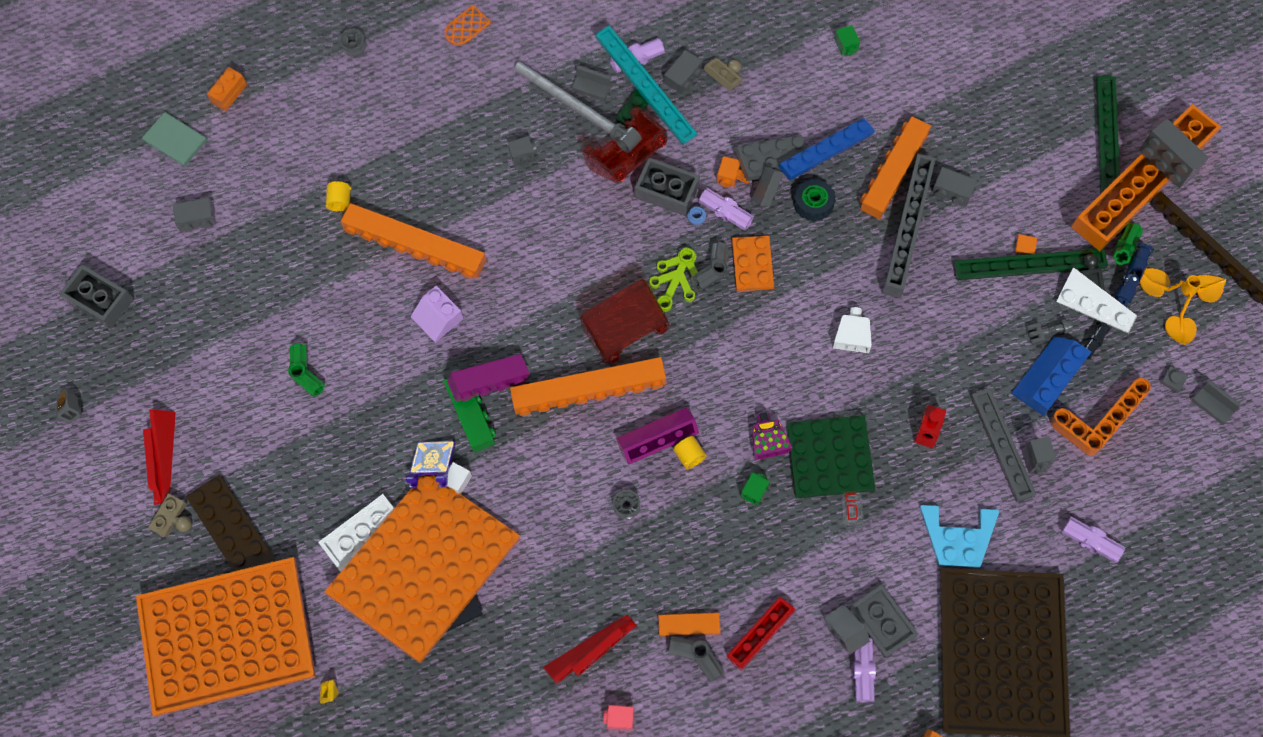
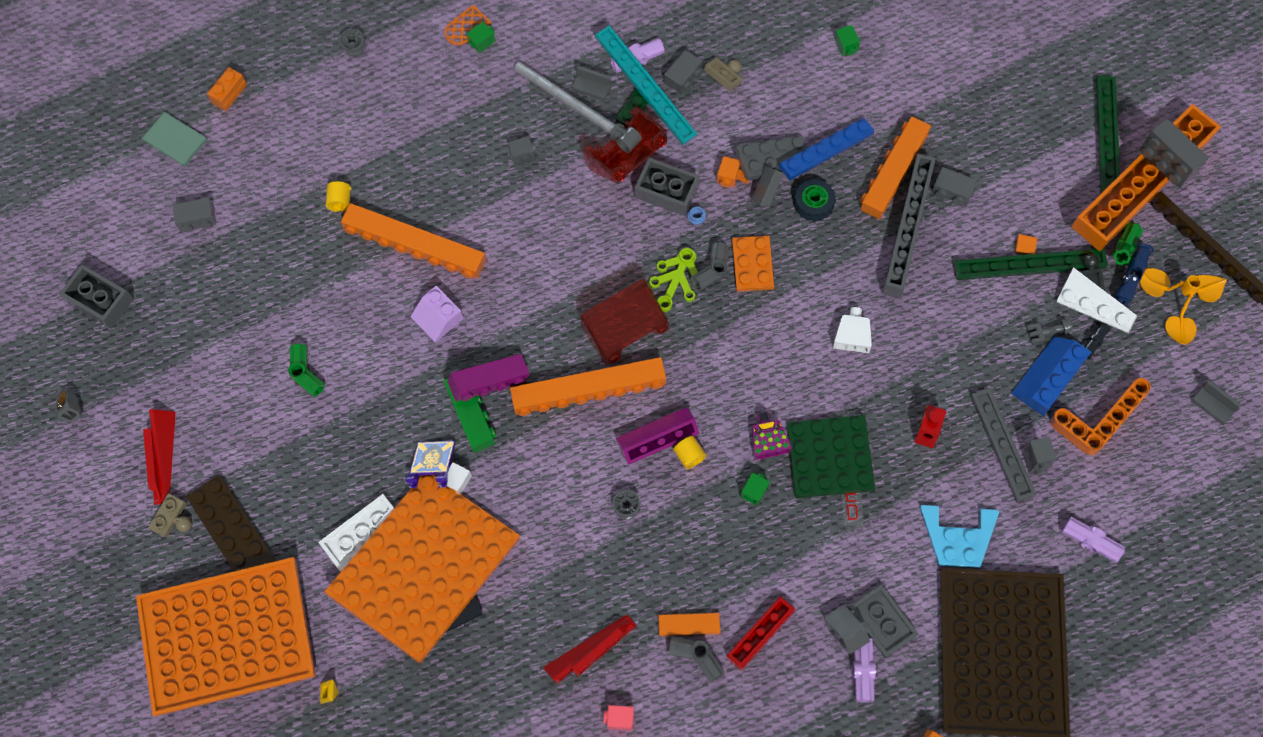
lavender piece [699,188,754,230] -> none
dark grey plate [1161,366,1188,393] -> none
none -> green brick [466,21,495,54]

